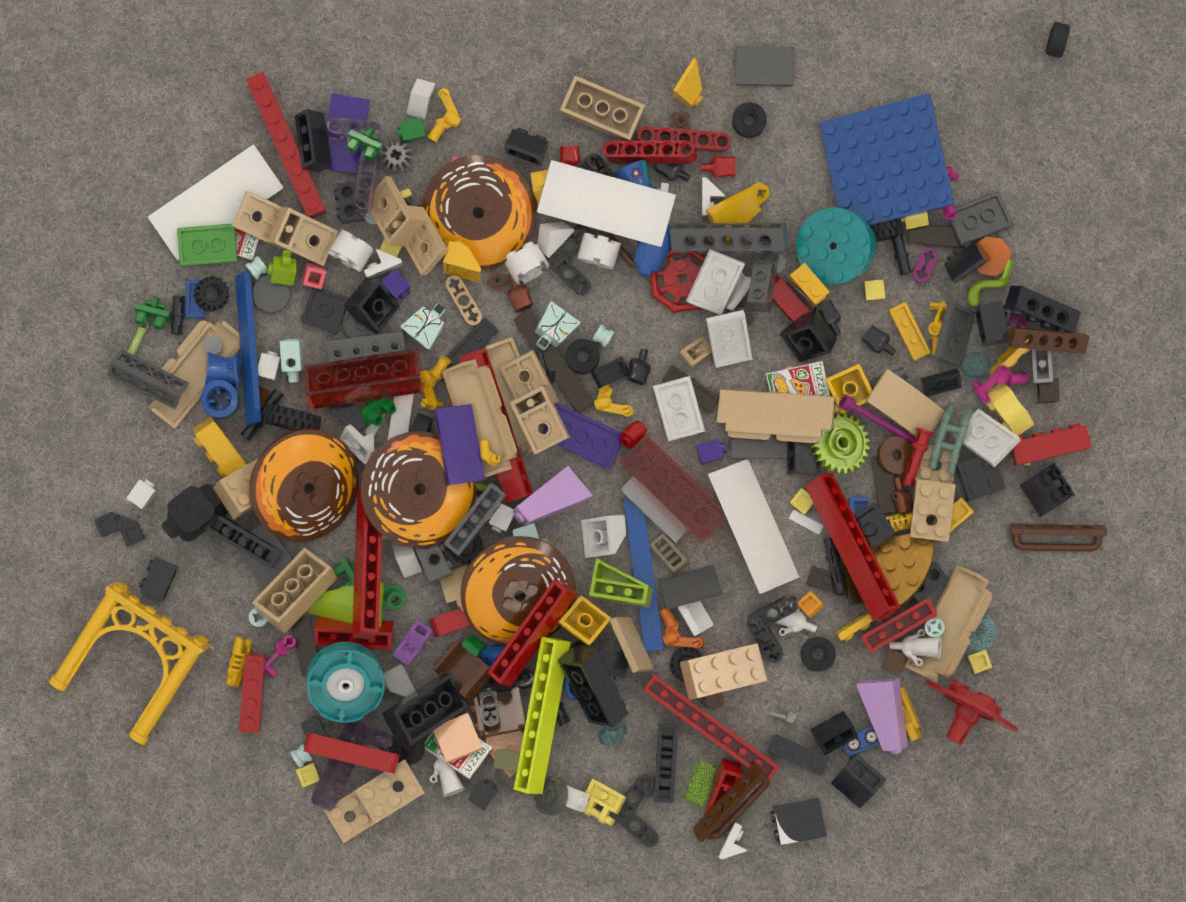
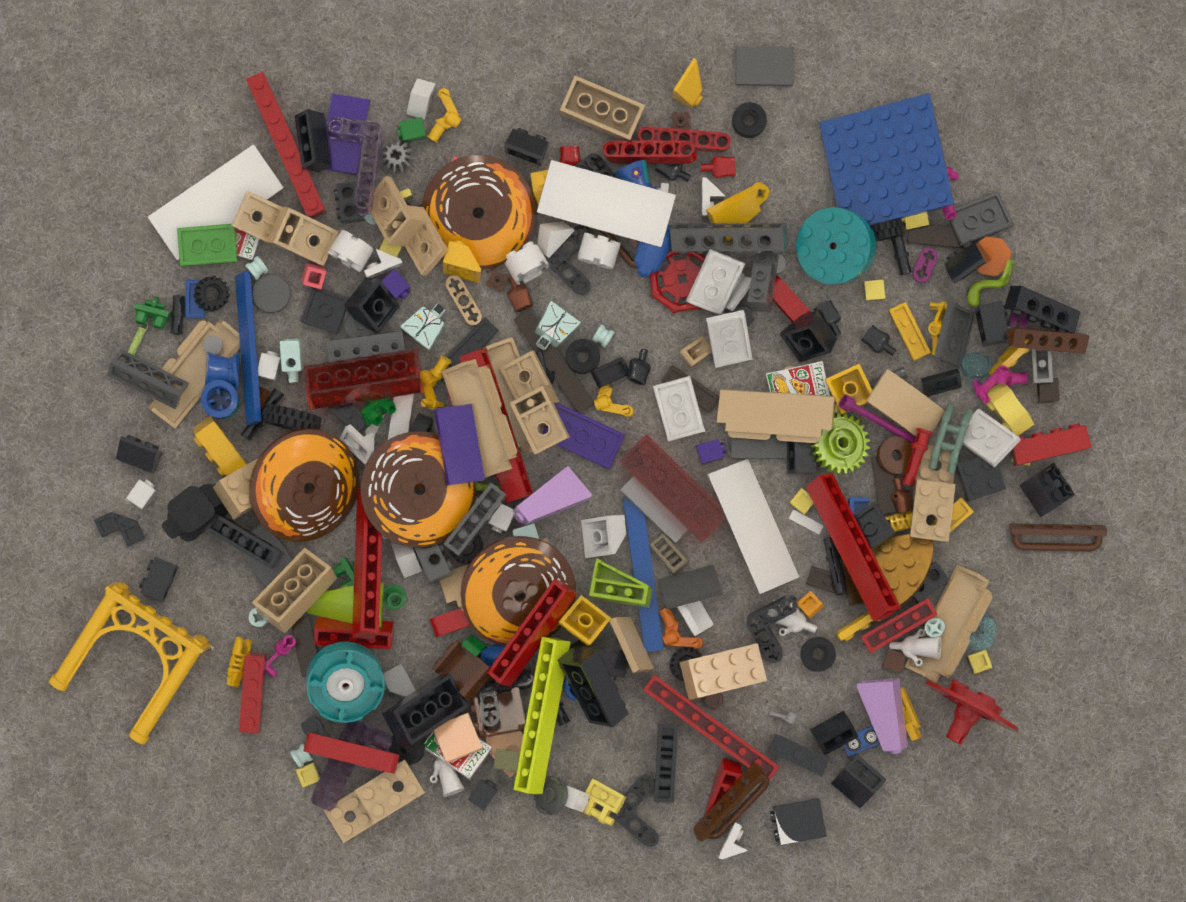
lime brick [267,250,297,286] -> none
green hips [347,127,382,161] -> none
medium lavender brick [393,620,433,666] -> none
yellow arm [479,440,501,466] -> none
clear light blue hair [598,720,627,747] -> none
red brick [619,421,647,448] -> none
clear neon green slope [685,761,716,806] -> none
yellow panel [787,263,829,310] -> none
black tyre [1046,22,1070,58] -> none
none -> black slope [116,435,162,474]

